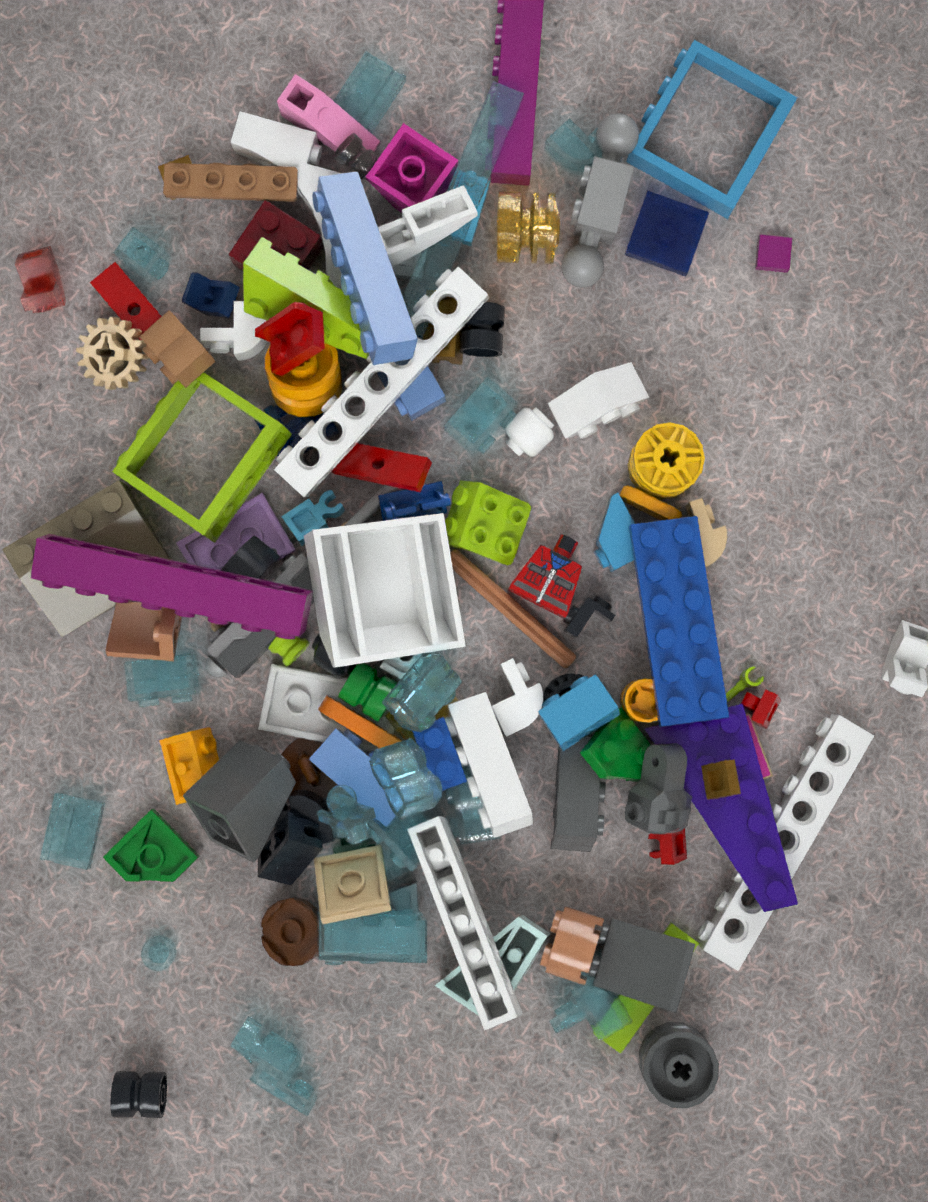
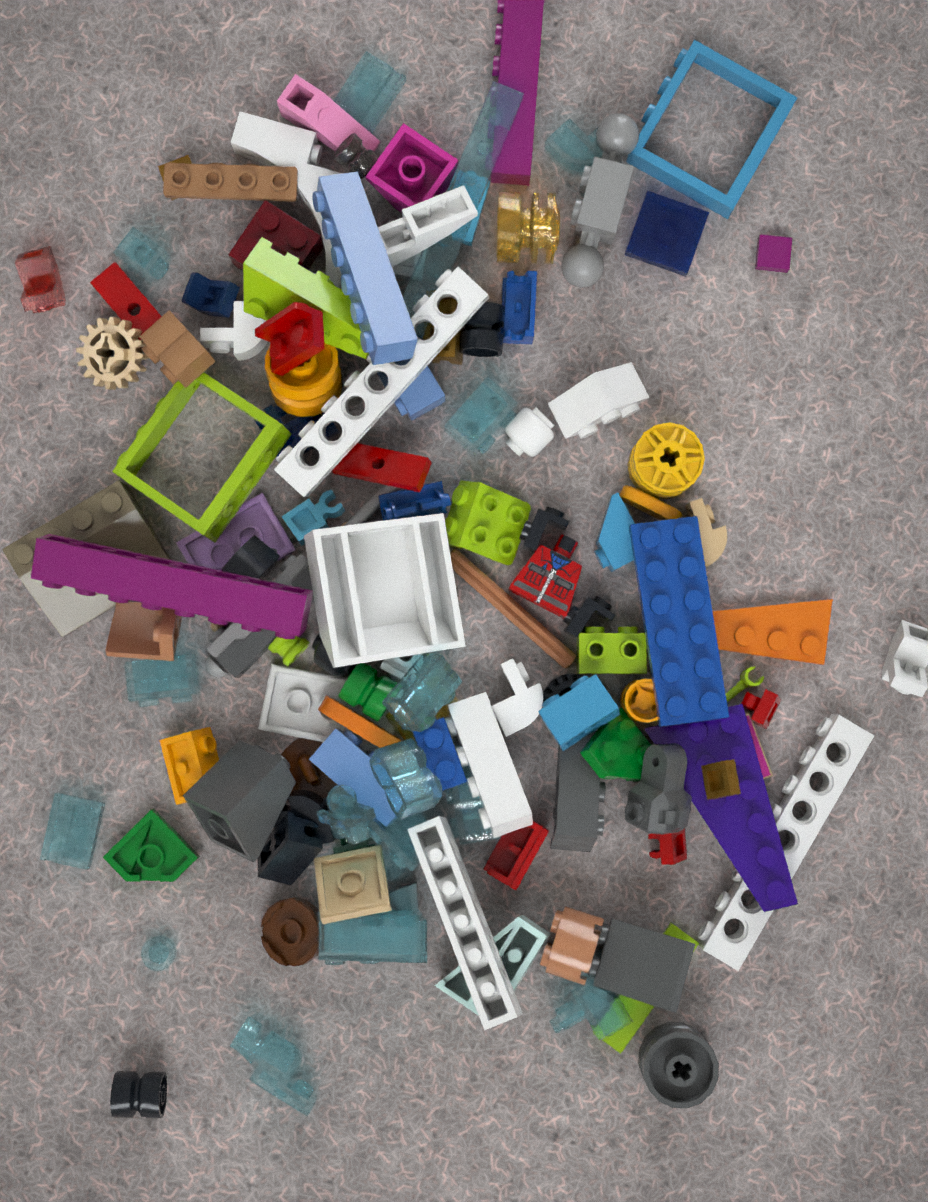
none -> red hinge [483,820,549,890]
none -> blue hinge [500,271,537,345]
none -> black bracket [519,507,569,553]
none -> lime brick [577,627,647,674]
none -> orange wing [713,599,833,665]

